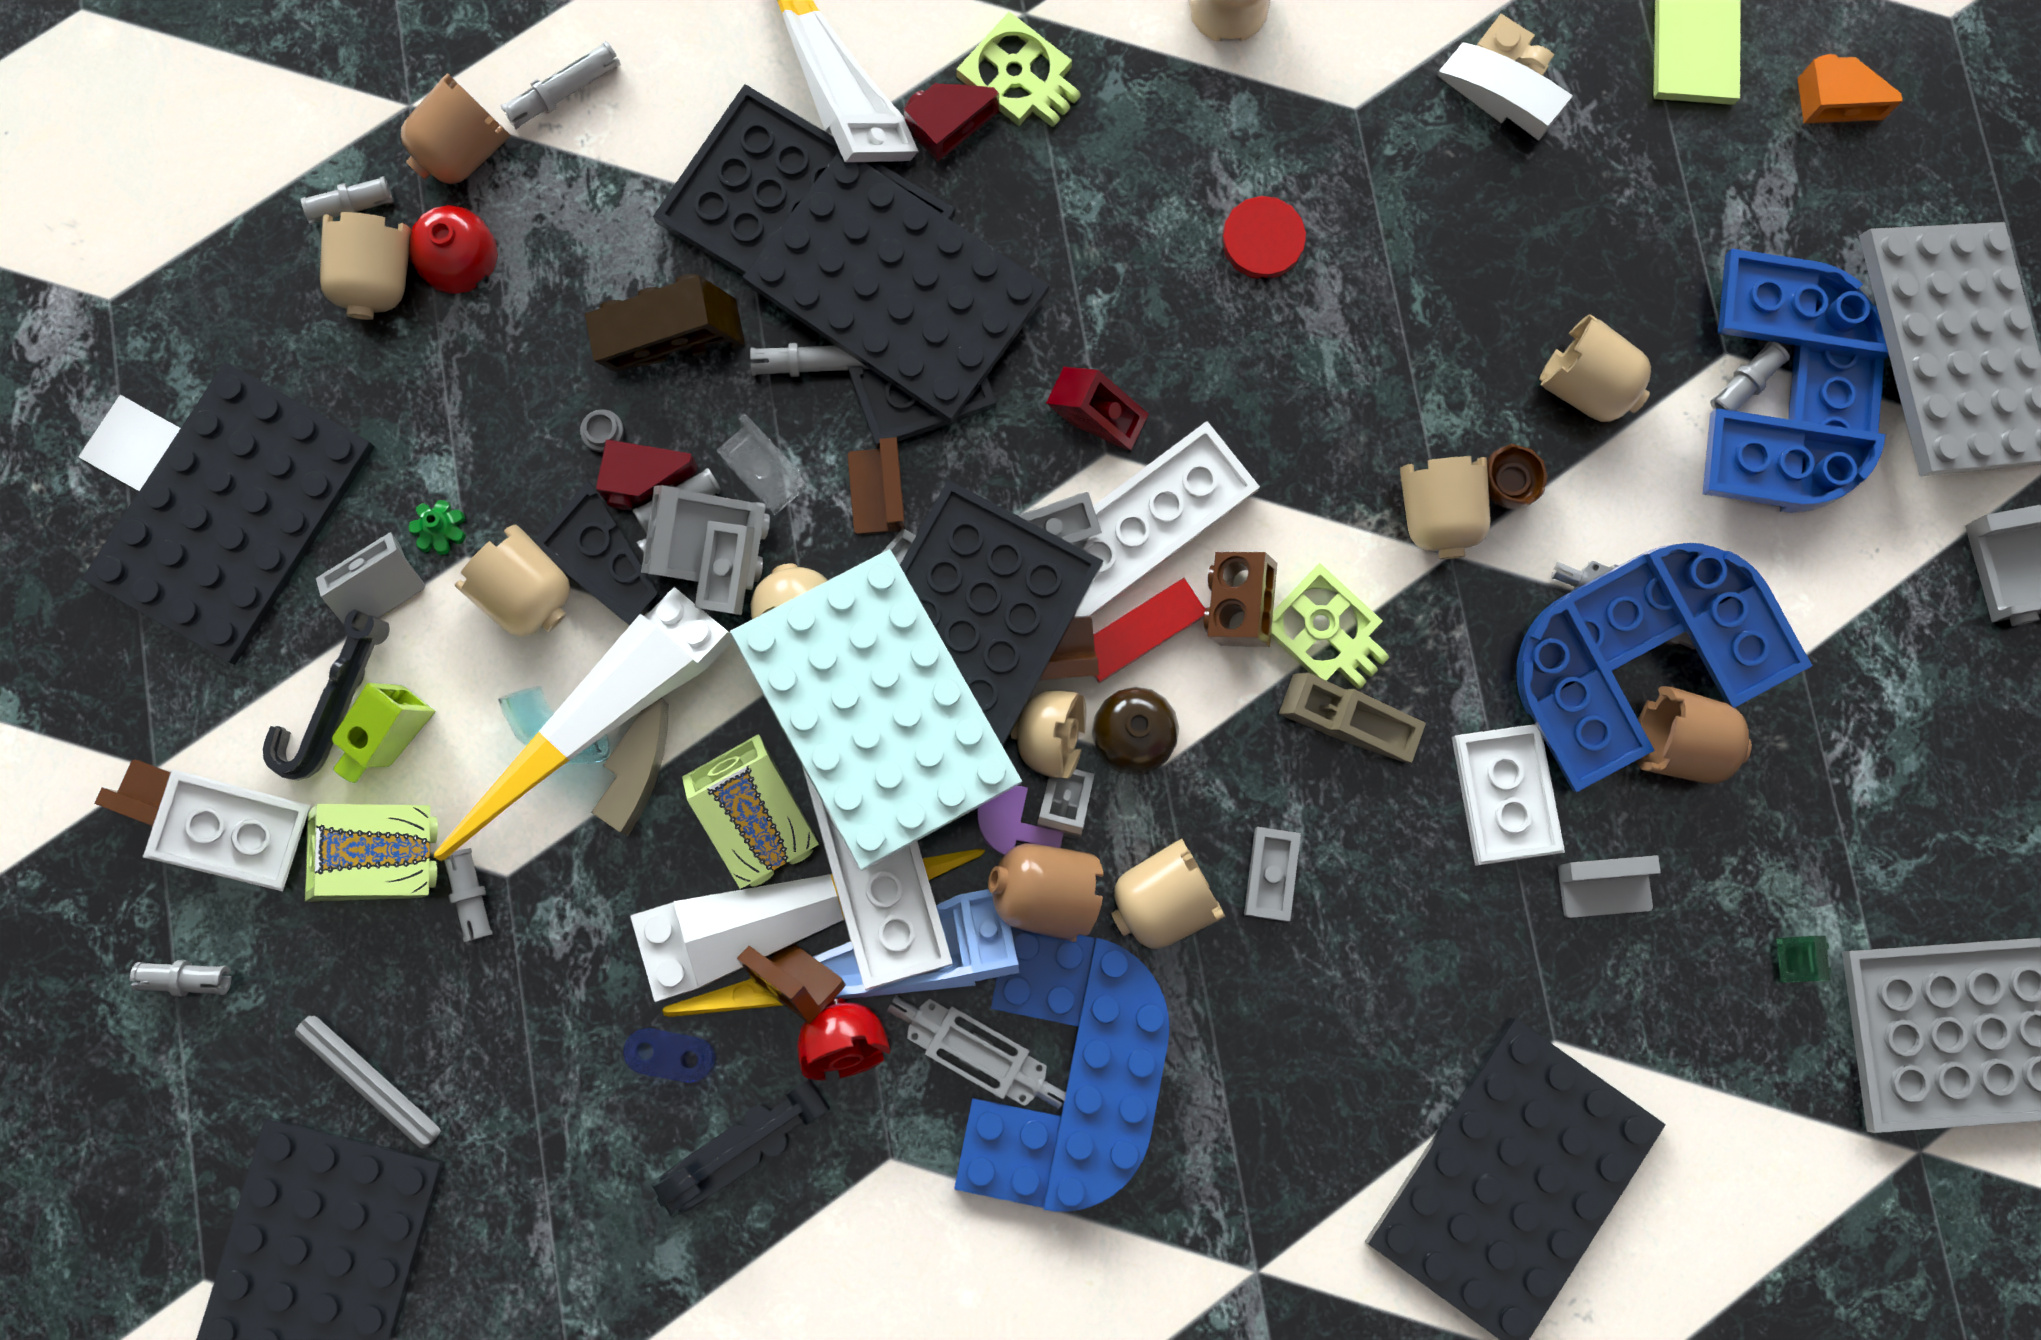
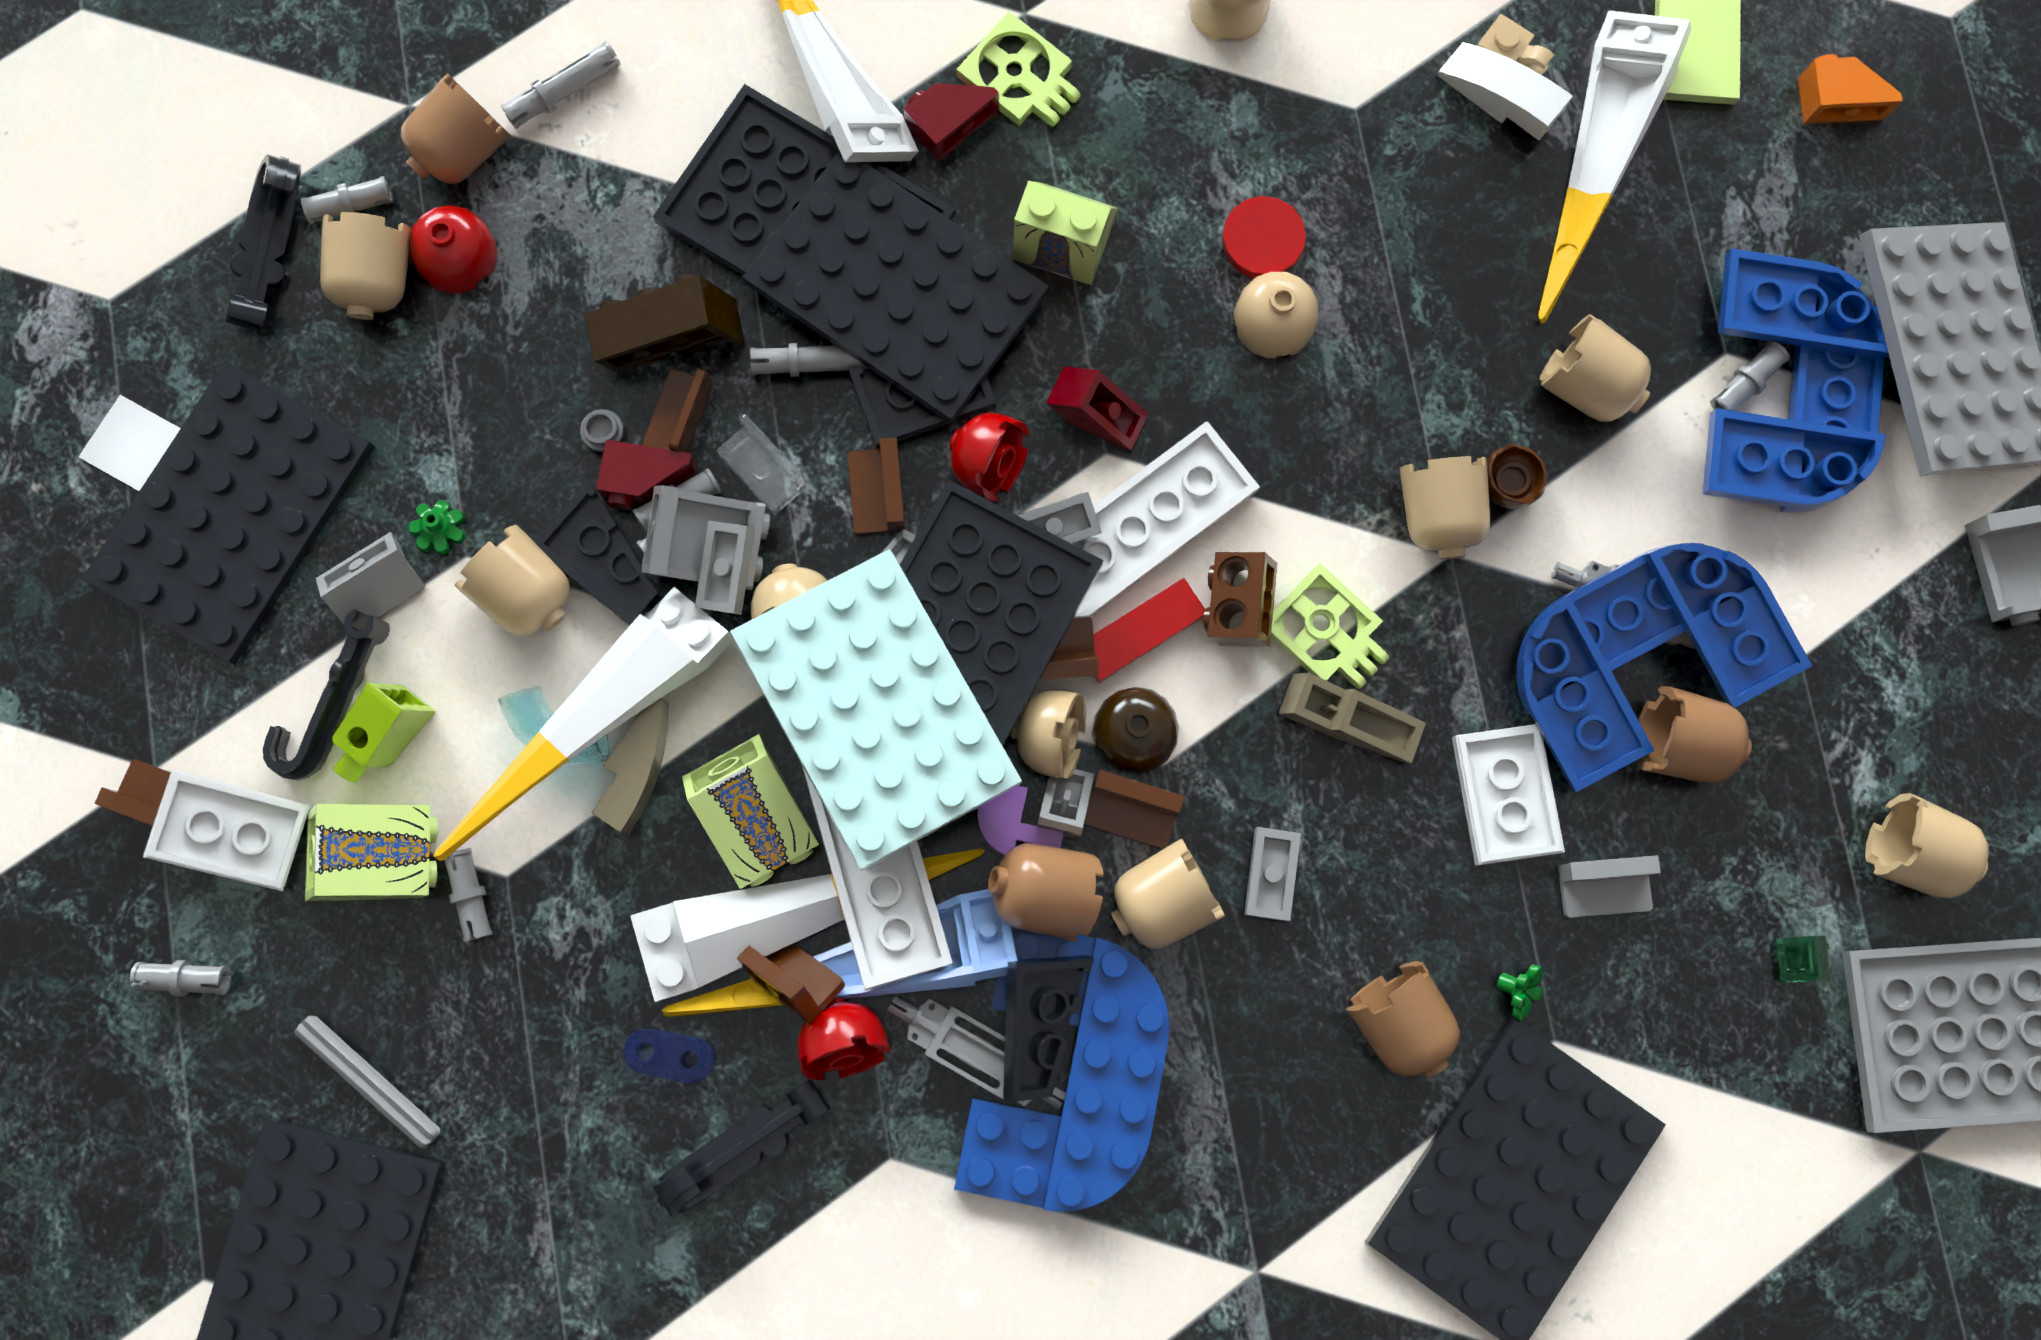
none -> black piece [225,154,301,332]
none -> reddish brown panel [642,368,713,453]
none -> red cylinder [950,412,1030,502]
none -> black wing [1003,955,1094,1102]
none -> yellowish green slope [1013,181,1118,285]
none -> reddish brown panel [1084,770,1184,849]
none -> tan cylinder [1234,271,1318,359]
none -> medium nougat cylinder [1346,961,1460,1078]
none -> green plant [1497,964,1544,1022]
none -> white plate [1538,11,1692,324]
none -> tan cylinder [1865,793,1989,898]

